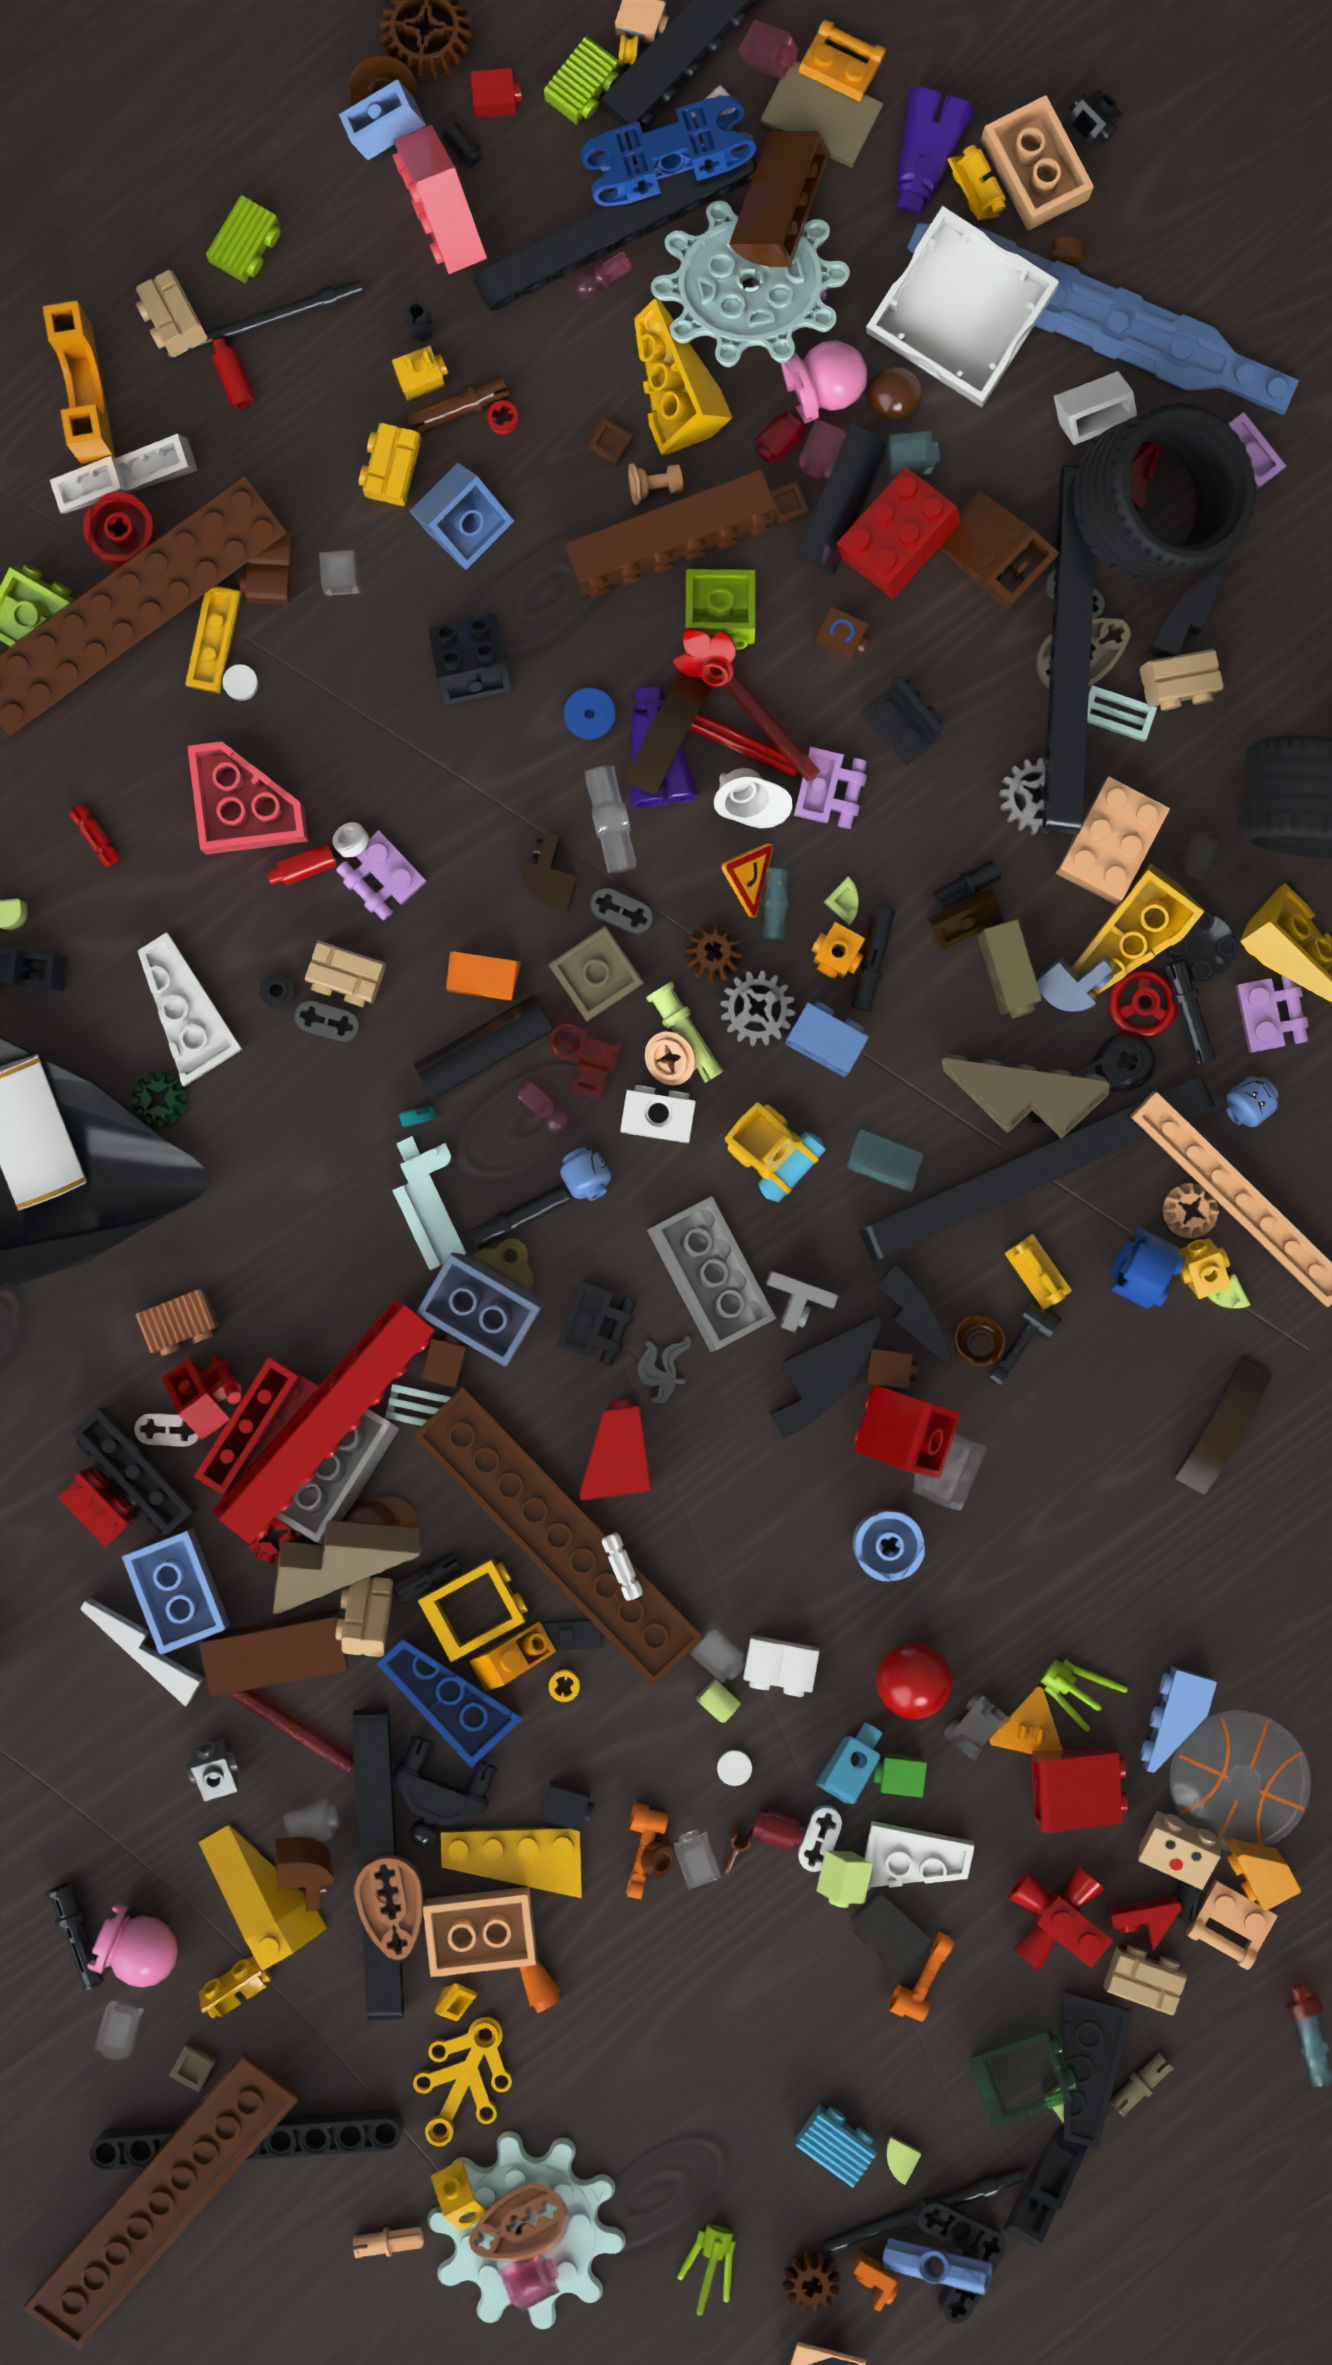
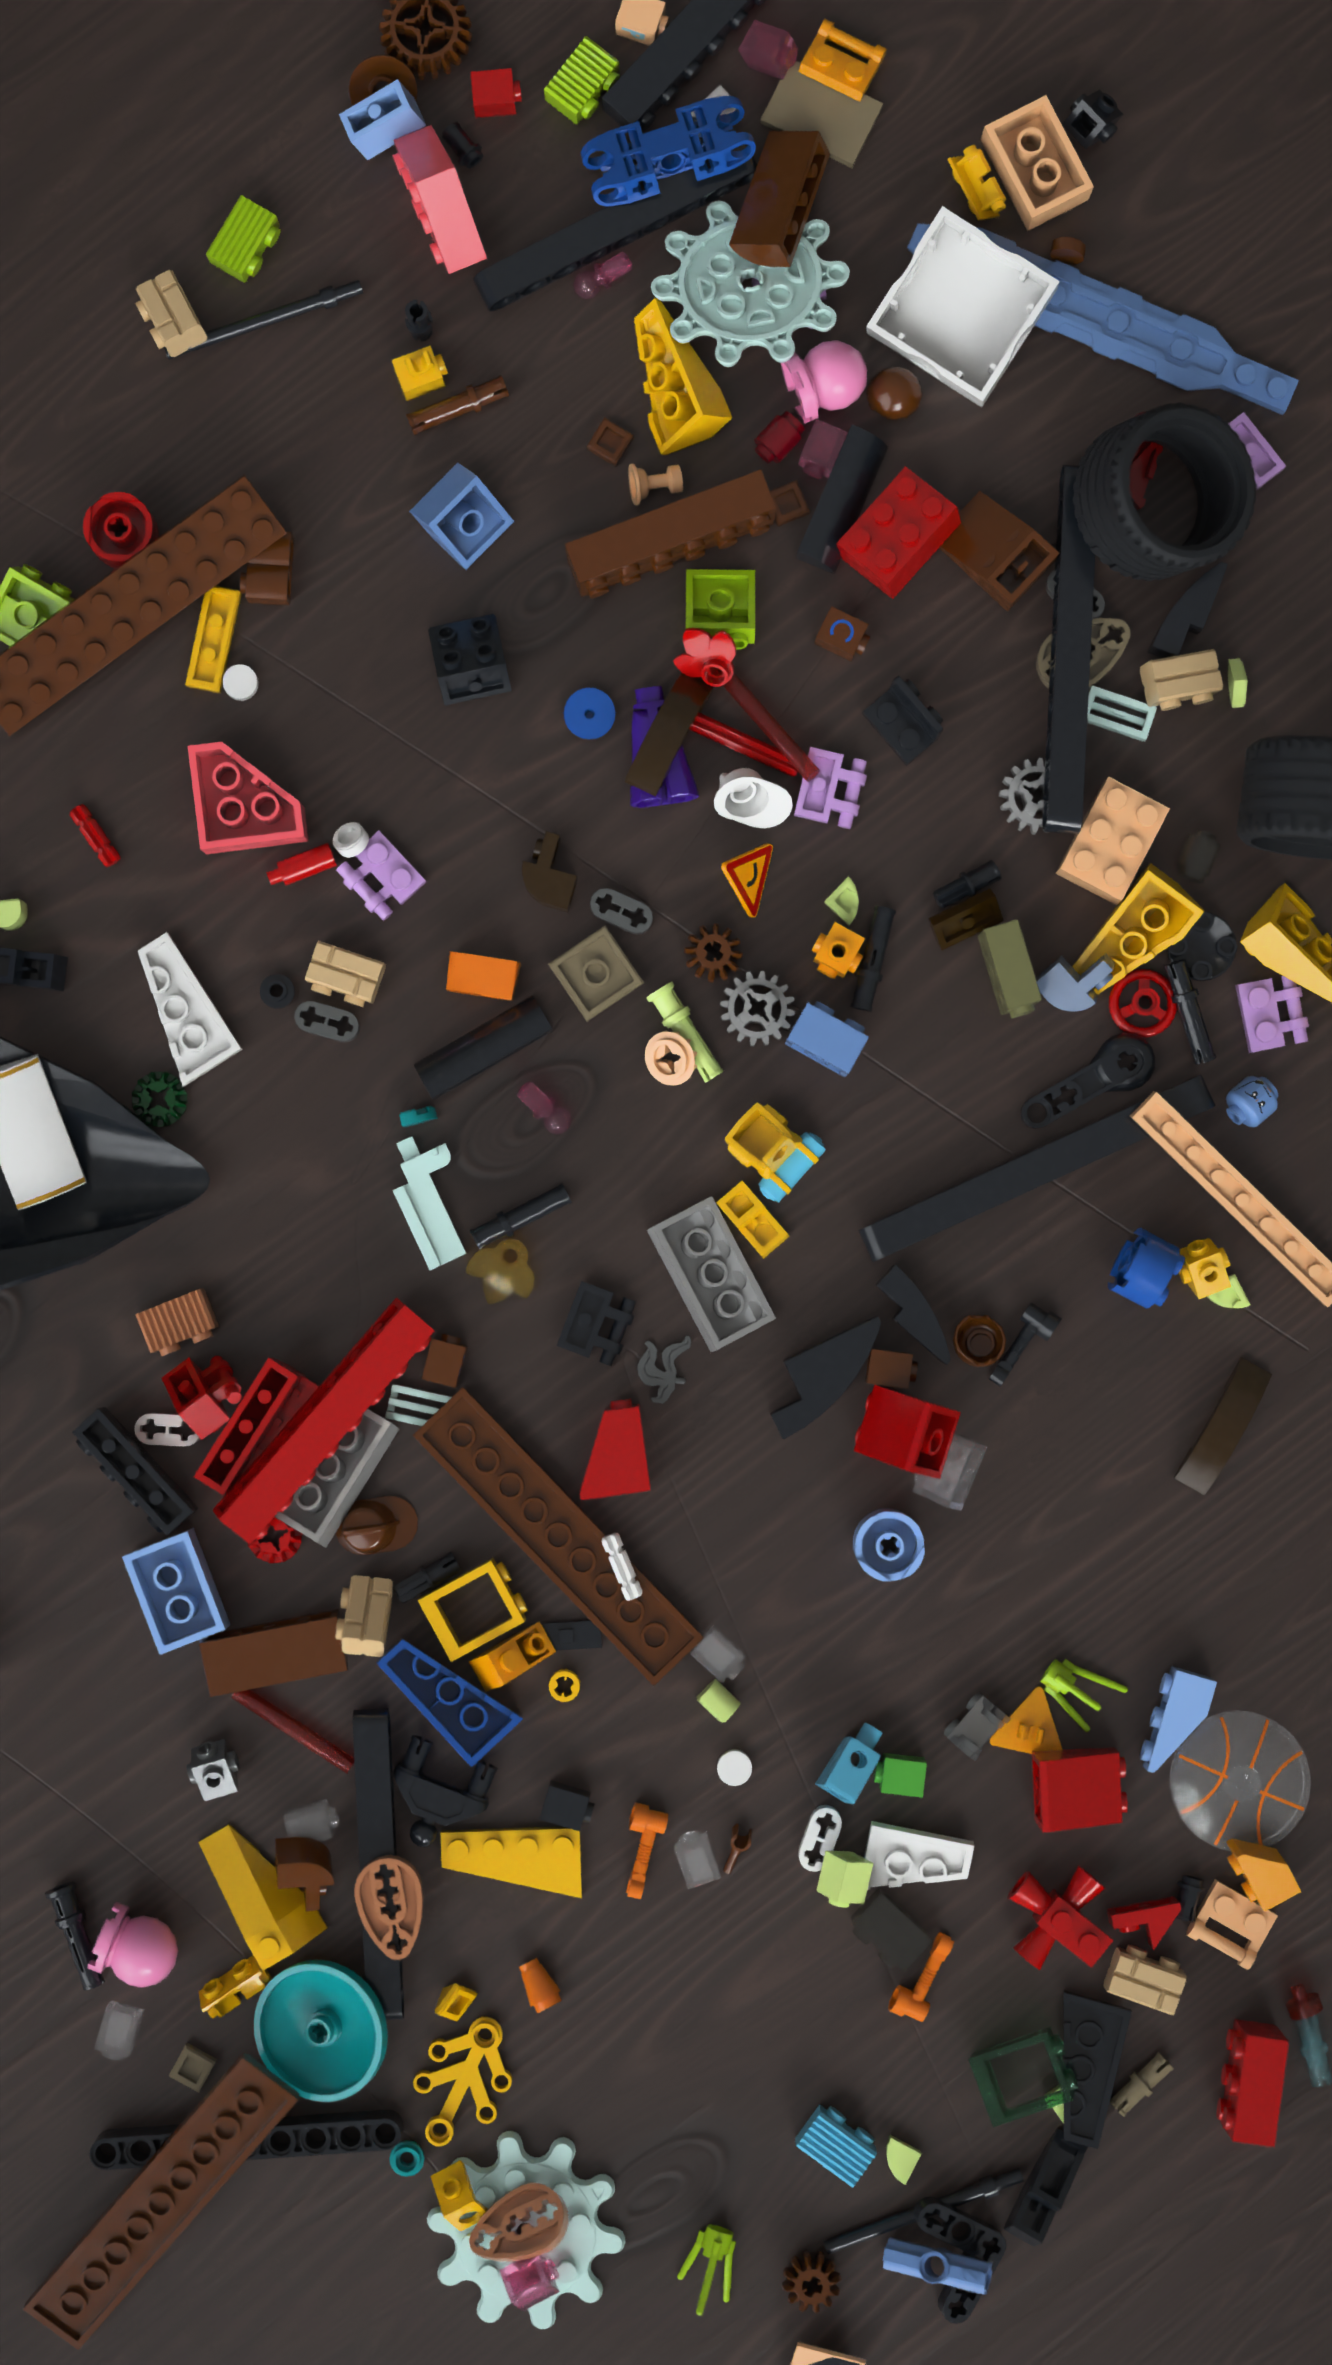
light orange arch [43,300,115,465] -> none
white slope [50,434,198,514] -> none
red bracket [58,1468,138,1547] -> none
white slope [81,1598,204,1707] -> none
red cylinder [212,338,255,409] -> none
dark tan slope [273,1520,422,1614] -> none
clear brick [319,550,360,596] -> none
light nougat axle [353,2227,424,2258] -> none
yellow brick [359,423,421,506] -> none
sand blue brick [416,1252,546,1367] -> none
light nougat brick [423,1887,537,1977] -> none
red bush [487,400,519,435] -> none
clear red piece [548,1024,621,1099] -> none
medium blue head [560,1147,611,1201] -> none
clear piece [585,765,637,874] -> none
yellow bush [619,34,639,67] -> none
white brick [620,1085,696,1143] -> none
reddish brown tile [641,1840,675,1878] -> none
white brick [743,1635,820,1697] -> none
dark red brick [752,1807,805,1851] -> none
clear light blue pin [762,868,789,940] -> none
light grey bracket [765,1271,838,1332] -> none
clear light blue panel [845,1130,923,1193] -> none
orange bracket [852,2250,899,2312] -> none
red piece [876,1642,953,1720] -> none
clear light blue brick [887,431,940,478] -> none
dark purple piece [896,86,975,214] -> none
dark tan slope [942,1055,1110,1139] -> none
yellow hinge [1004,1234,1072,1310] -> none
white piece [1054,371,1137,445] -> none
tan brick [1138,1811,1221,1890] -> none
light nougat gear [1163,1183,1219,1238] -> none
none -> teal dish [254,1960,388,2102]
none -> teal plate [389,2140,425,2177]
none -> yellow slope [716,1181,790,1259]
none -> red brick [1216,2019,1289,2147]
none -> yellowish green tile [1228,658,1248,708]

